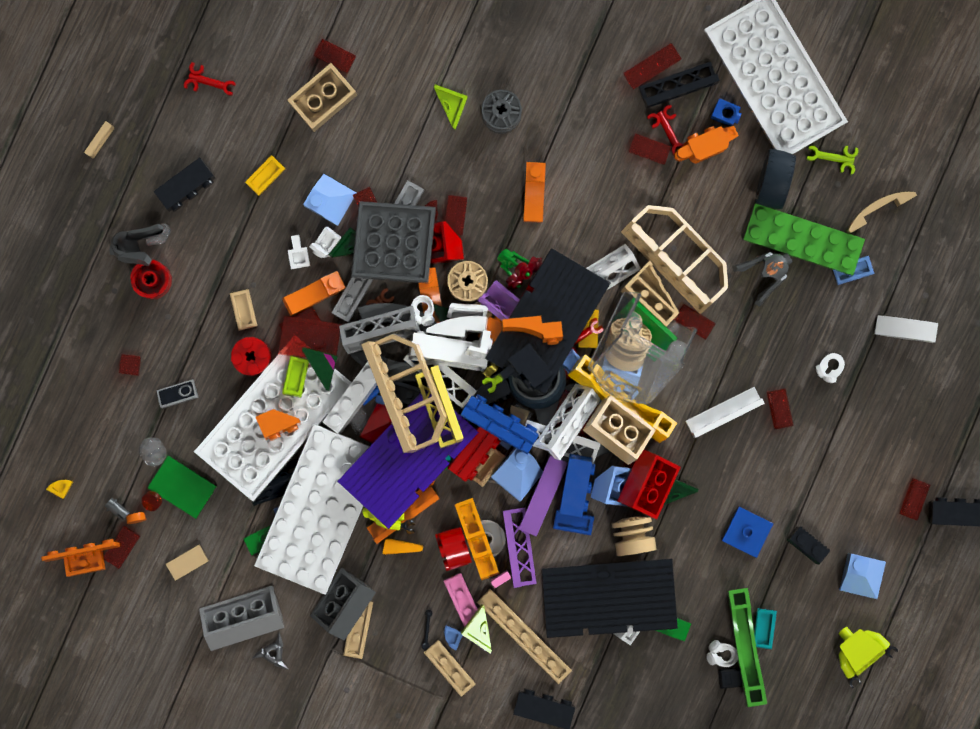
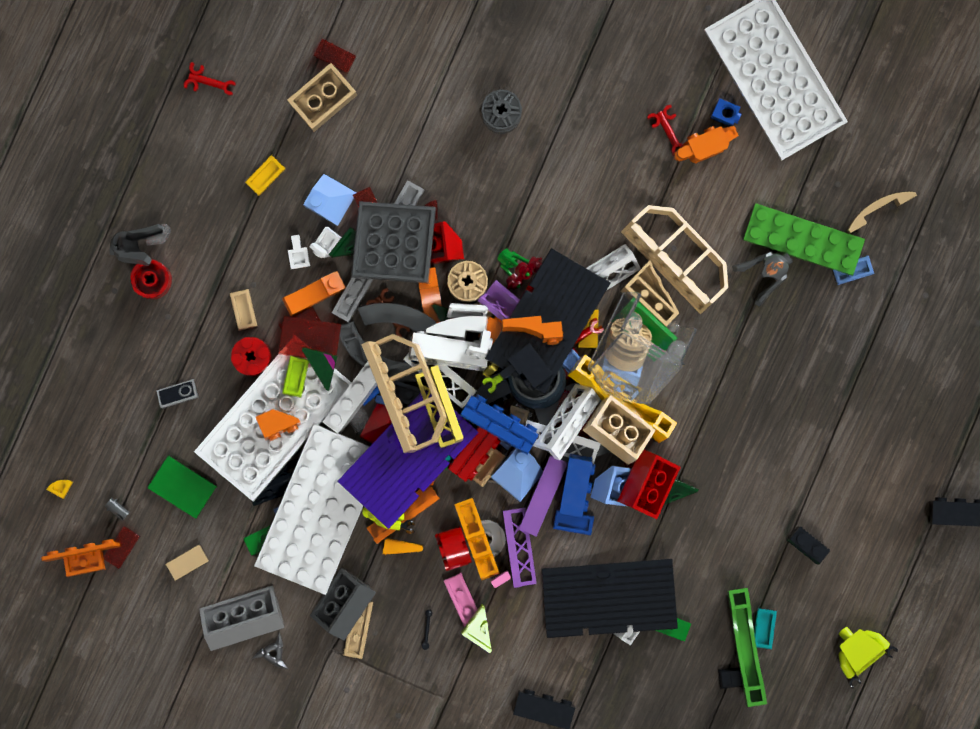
tan tile [84,121,114,159] -> none
clear red tile [119,354,141,376] -> none
orange tile [126,512,146,524] -> none
clear head [139,438,167,466] -> none
clear red tile [141,491,162,511] -> none
black brick [153,157,215,212] -> none
light grey fence [339,306,421,354] -> none
white piece [409,295,435,327] -> none
tan tile [424,640,476,697] -> none
lime tile [434,84,468,130] -> none
medium blue tile [444,625,463,650] -> none
clear red tile [445,195,467,236] -> none
tan tile [477,589,572,684] -> none
orange slope [524,162,546,223] -> none
tan wheel [611,516,657,556] -> none
clear red tile [623,43,681,90] -> none
clear red tile [629,133,671,165] -> none
black fence [639,62,720,109] -> none
clear red tile [673,304,716,340] -> none
white fence [685,387,765,438] -> none
white piece [707,640,738,667] -> none
blue plate [722,506,773,558] -> none
black wheel [755,149,796,209] -> none
clear red tile [767,388,793,430] -> none
lime bar [806,146,858,175] -> none
white piece [816,353,845,383] -> none
light blue slope [839,553,886,599] -> none
white slope [874,315,938,343] -> none
clear red tile [899,478,930,521] -> none

